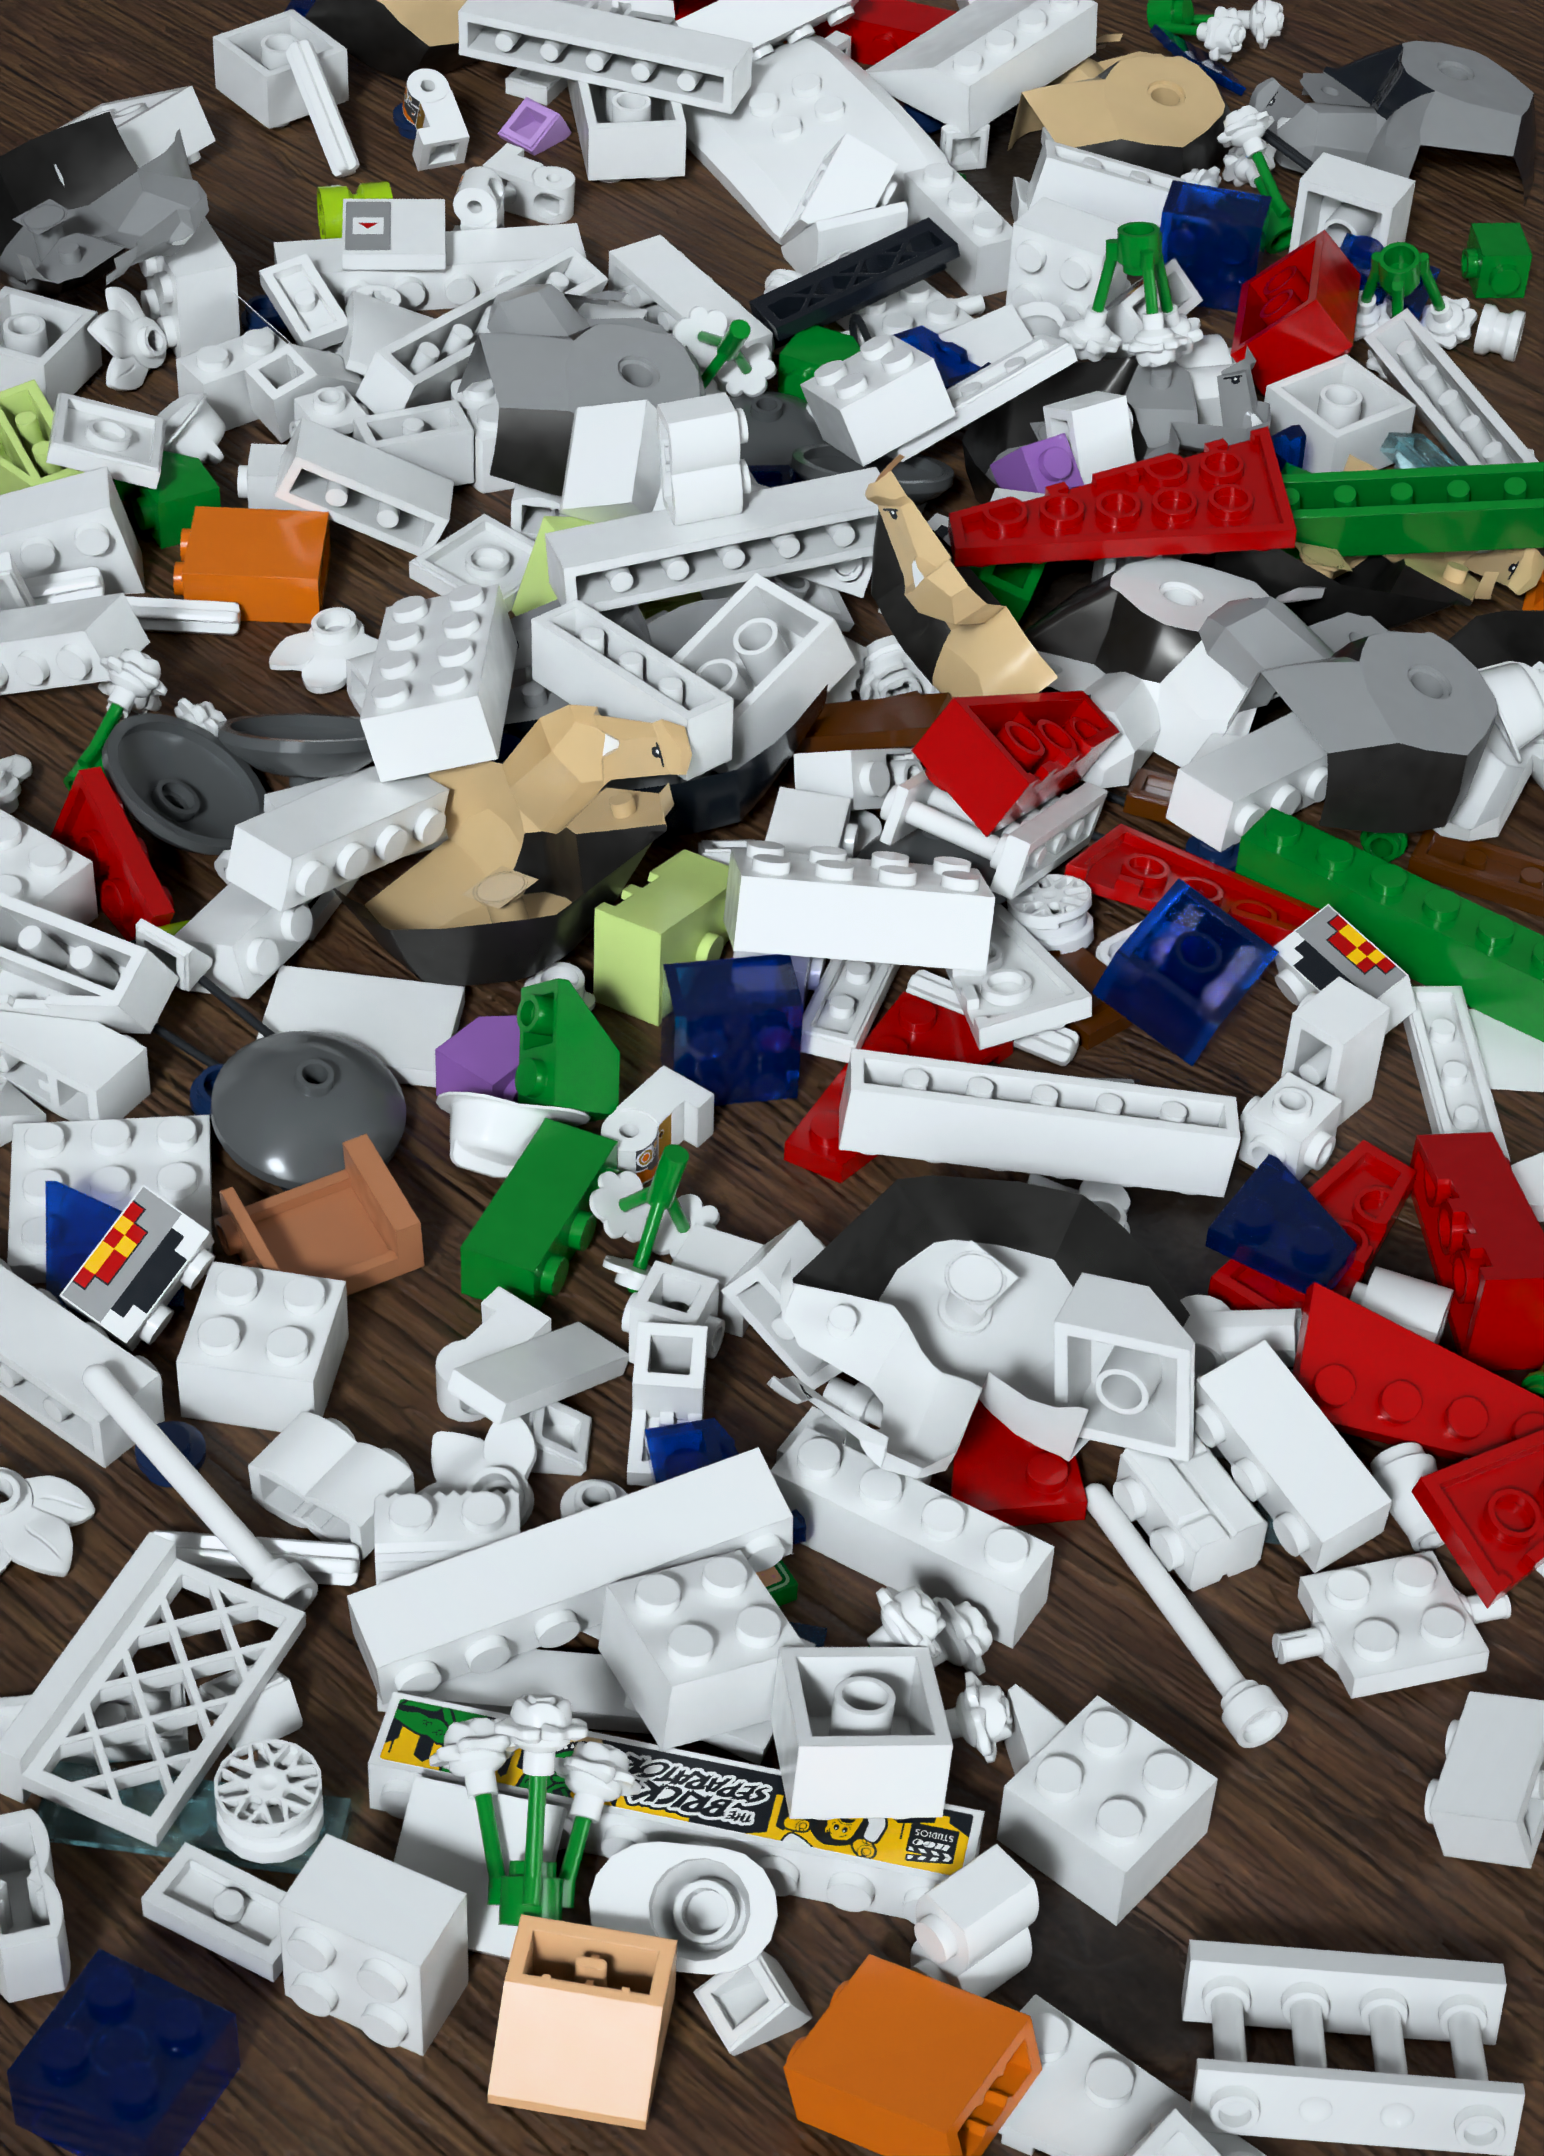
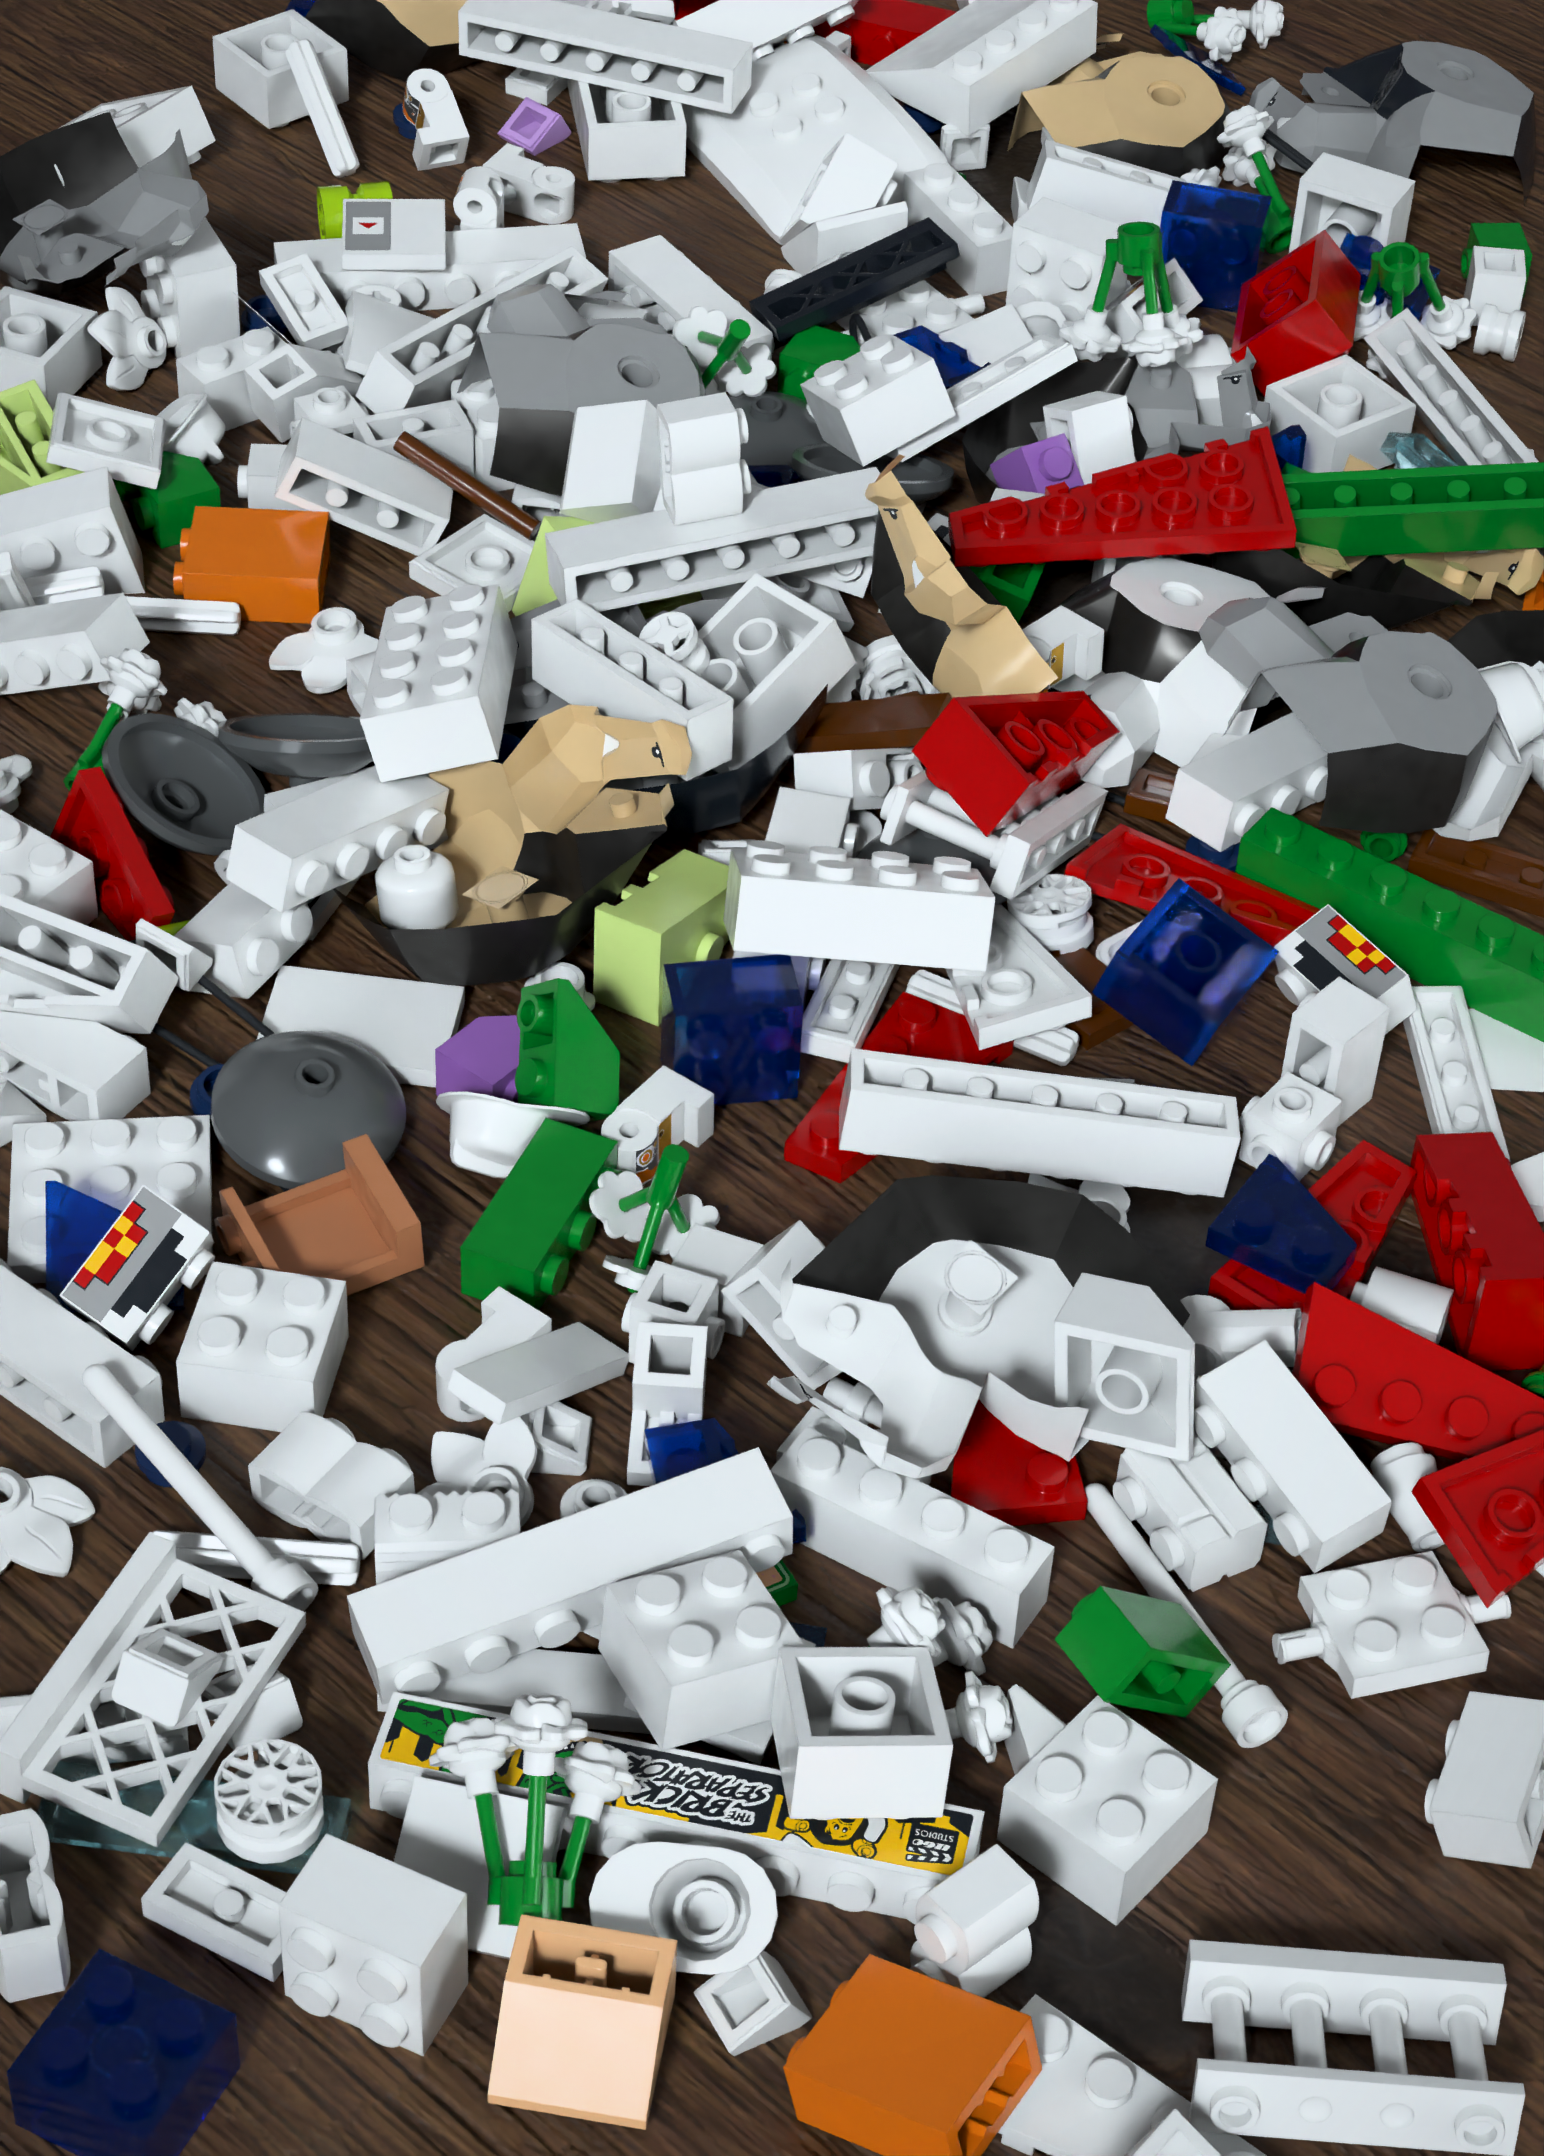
none -> white slope [112,1628,223,1727]
none -> white head [375,845,459,930]
none -> reddish brown bar [393,431,541,540]
none -> white wheel [639,611,710,677]
none -> white leg [1022,605,1104,693]
none -> green brick [1054,1586,1231,1717]
none -> white brick [1464,246,1526,327]

